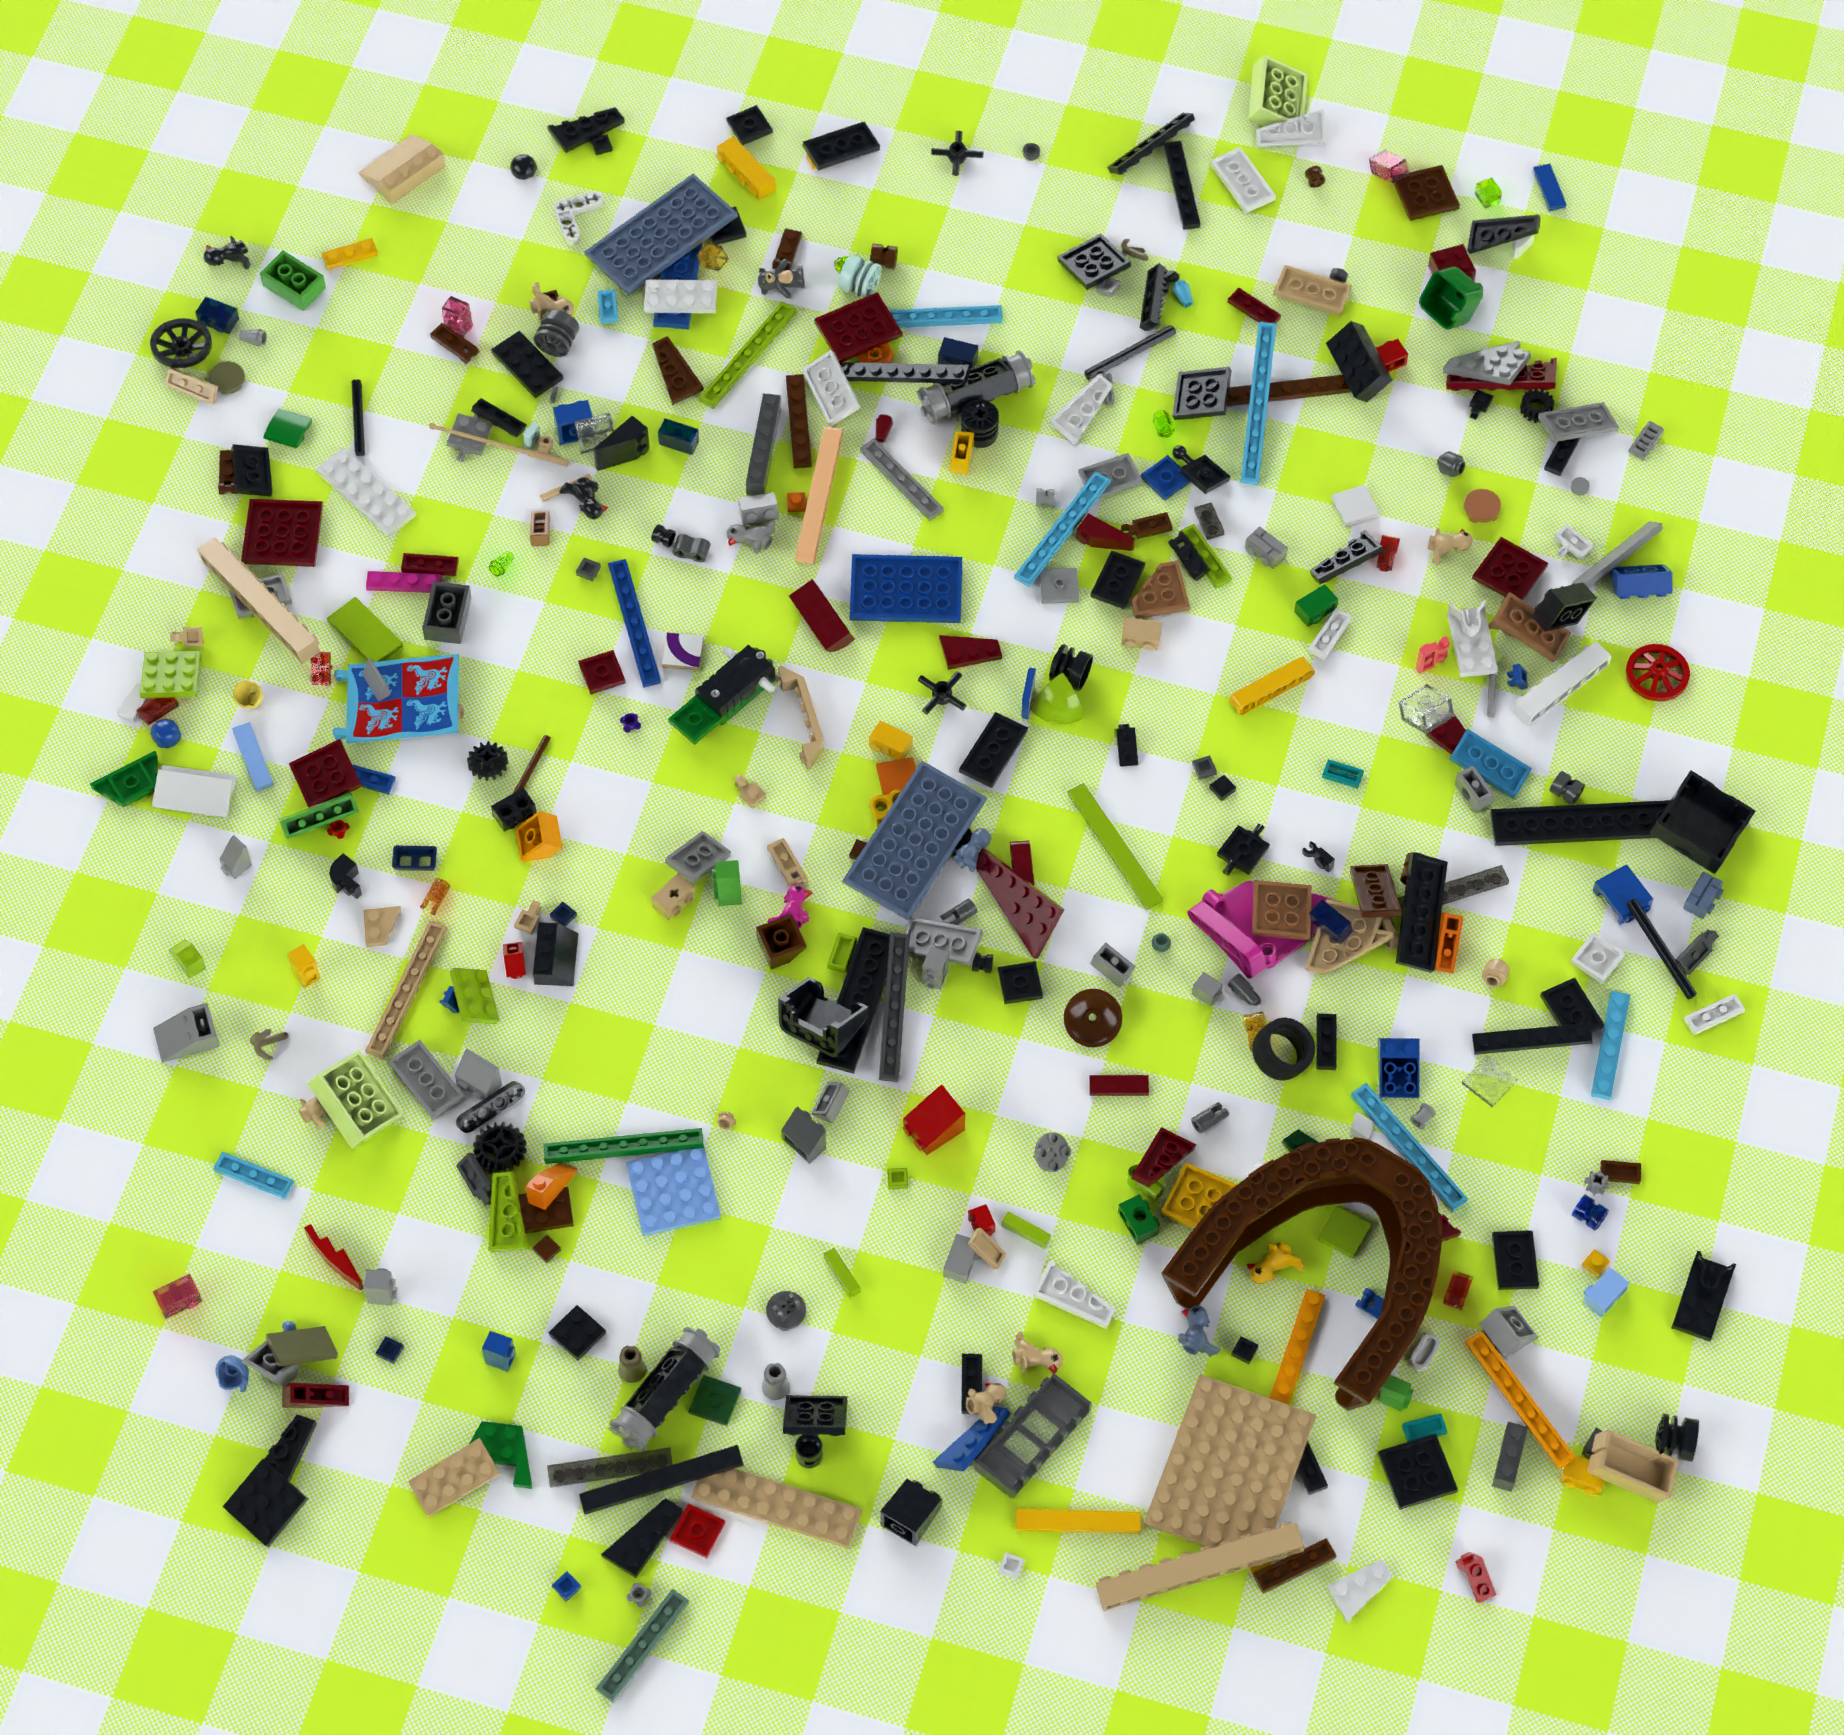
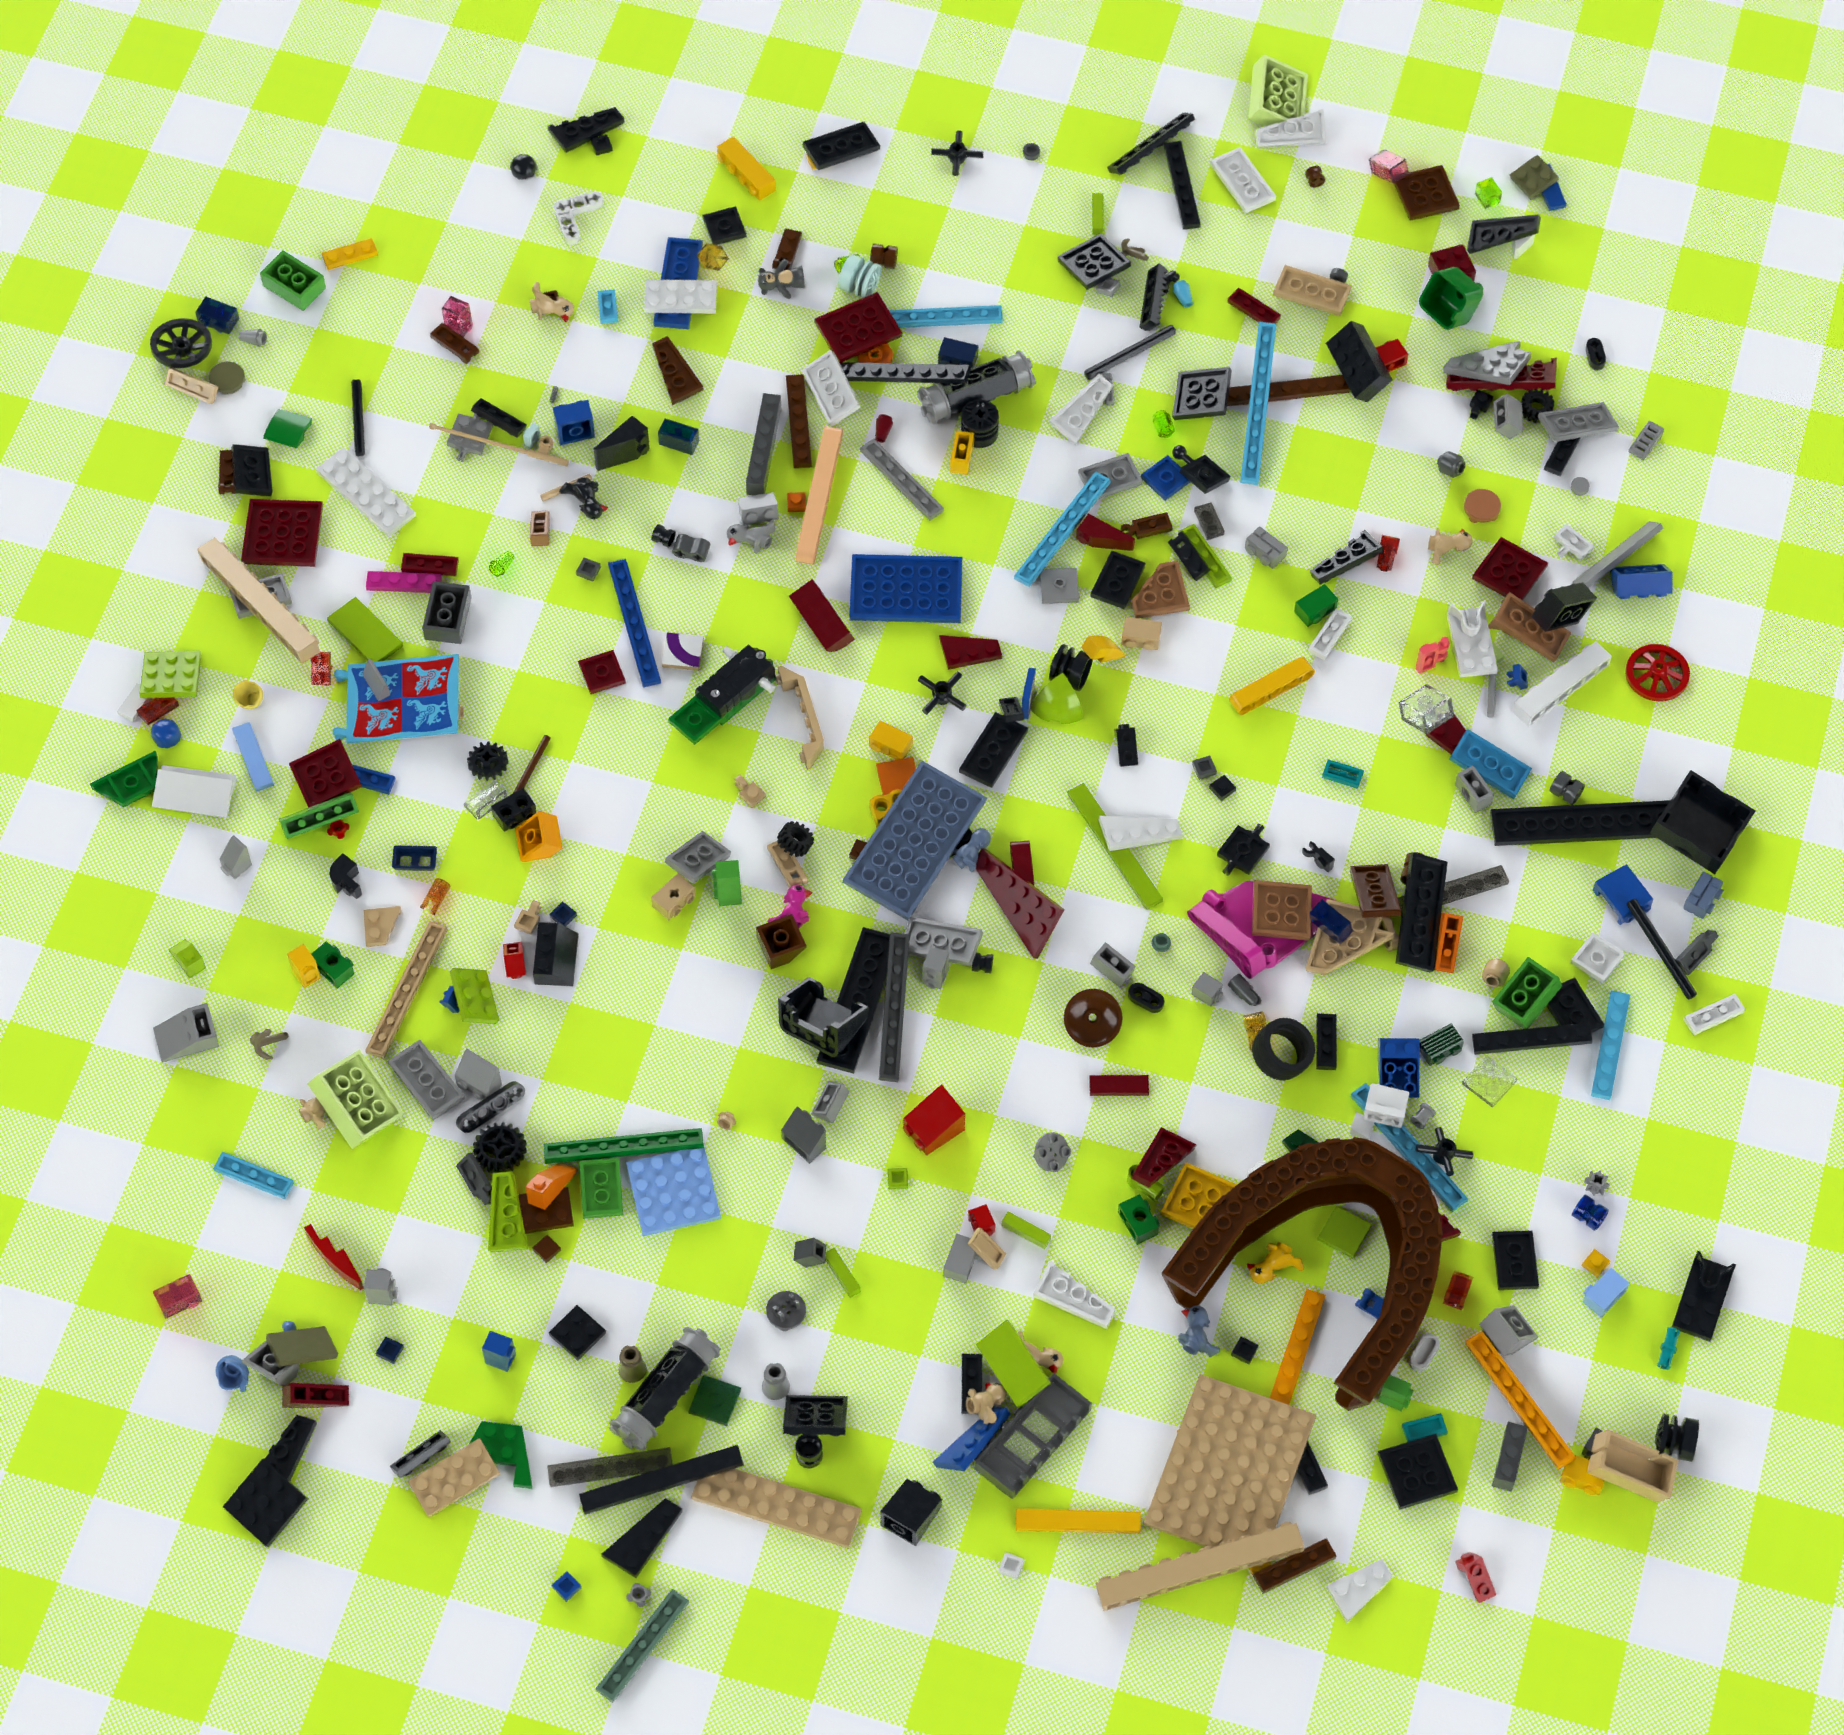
tan plate [170,626,204,647] -> none
black animal [203,236,251,270] -> none
tan slope [358,134,446,204] -> none
black plate [491,330,564,398] -> none
dark grey wheel [534,309,580,357] -> none
clear slope [575,413,614,454] -> none
sand blue plate [584,174,738,296] -> none
dark purple plate [620,713,641,733] -> none
red tile [669,1503,726,1559] -> none
lime tile [699,301,796,409] -> none
black plate [726,105,773,145] -> none
lime tile [827,933,857,973] -> none
dark grey hinge [939,898,978,925] -> none
black plate [997,961,1043,1005] -> none
light grey wheel [1036,488,1055,507] -> none
dark grey hinge [1191,1102,1230,1133] -> none
white tile [1331,485,1379,527] -> none
reddish brown tile [1600,1160,1641,1184] -> none
none -> green brick [311,941,354,989]
none -> black plate [390,1430,451,1478]
none -> clear brick [463,781,507,820]
none -> bright green plate [579,1158,623,1219]
none -> black tyre [777,821,814,857]
none -> dark grey brick [794,1238,827,1268]
none -> lime tile [975,1319,1051,1408]
none -> black plate [999,697,1024,722]
none -> yellow slope [1081,635,1126,663]
none -> lime piece [1092,193,1104,235]
none -> white wing [1098,816,1183,851]
none -> black plate [1128,983,1164,1013]
none -> white bracket [1363,1083,1409,1128]
none -> black bar [1415,1127,1473,1176]
none -> dark green brick [1420,1023,1464,1066]
none -> bright green brick [1492,957,1562,1029]
none -> light grey brick [1494,394,1523,439]
none -> olive plate [1509,154,1559,200]
none -> black beam [1585,338,1606,370]
none -> teal pin [1657,1327,1680,1370]

